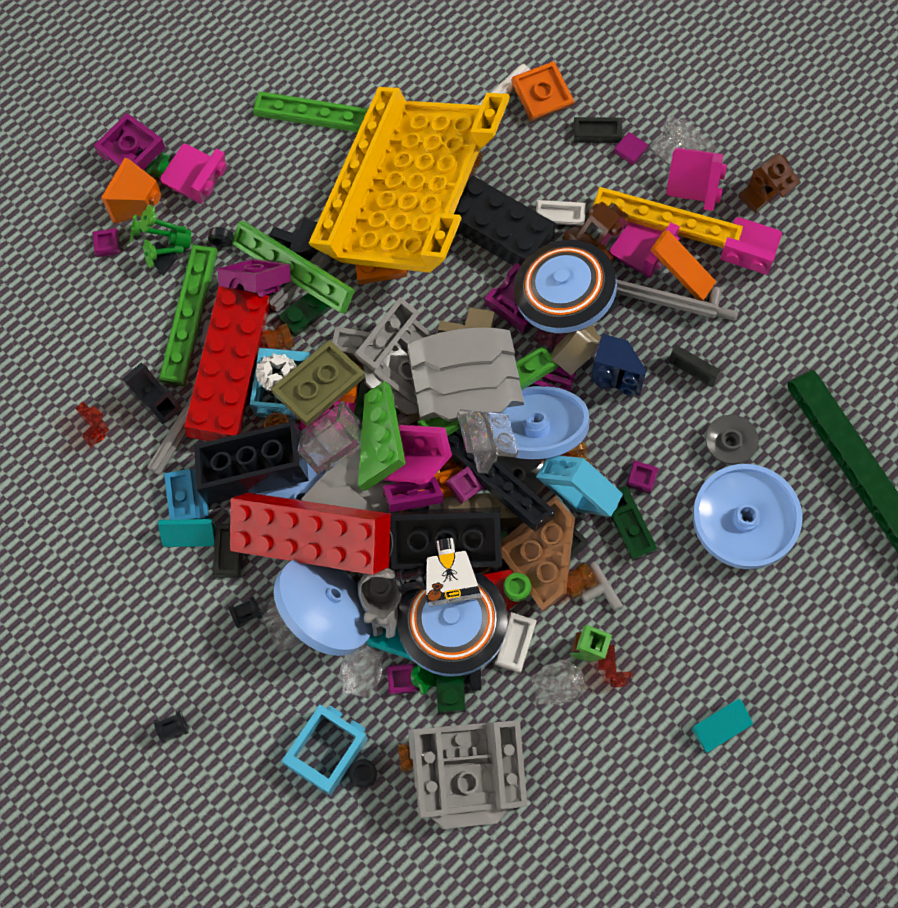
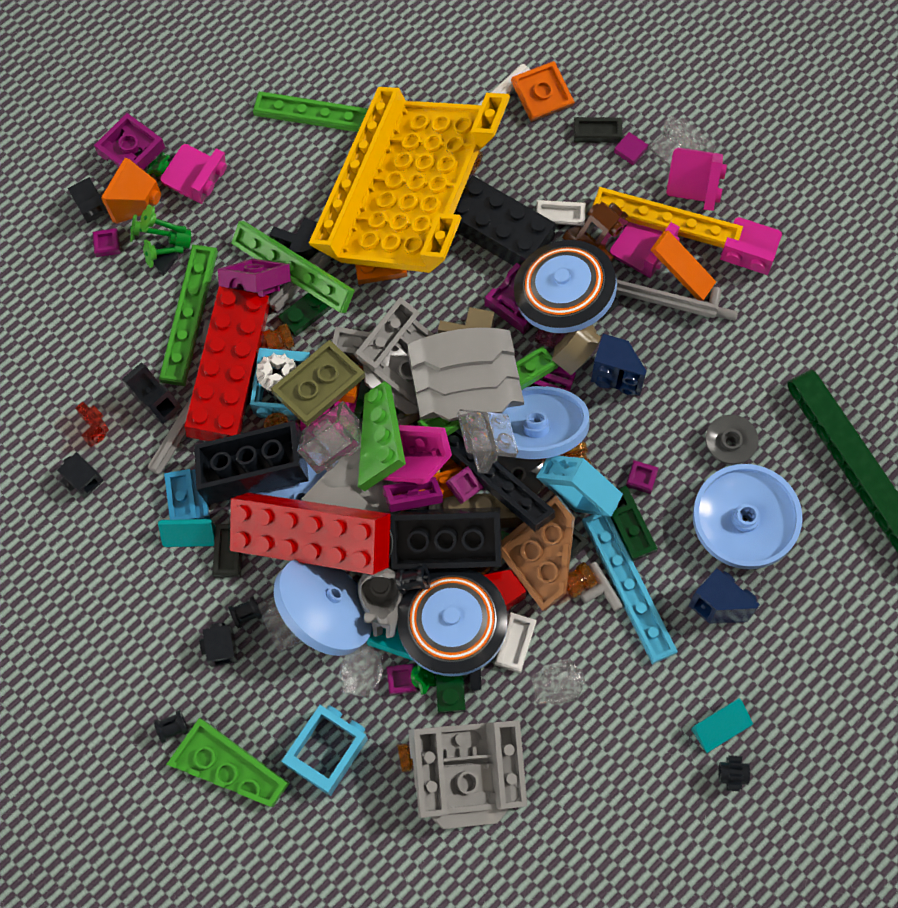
black tile [208,227,234,247] -> none
black tile [349,759,377,789] -> none
white torso [426,538,482,607] -> none
bright green tile [503,573,531,602] -> none
bright green leg [569,625,612,662] -> none
clear red bracket [597,645,633,688] -> none
pearl dark grey tile [669,345,721,387] -> none
reddish brown tile [738,153,801,214] -> none
none -> black brick [57,452,104,499]
none -> black brick [68,177,108,224]
none -> bright green wing [166,718,290,807]
none -> black brick [199,623,238,667]
none -> medium azure tile [582,514,678,665]
none -> dark blue slope [688,568,760,624]
none -> black gear [718,755,750,791]

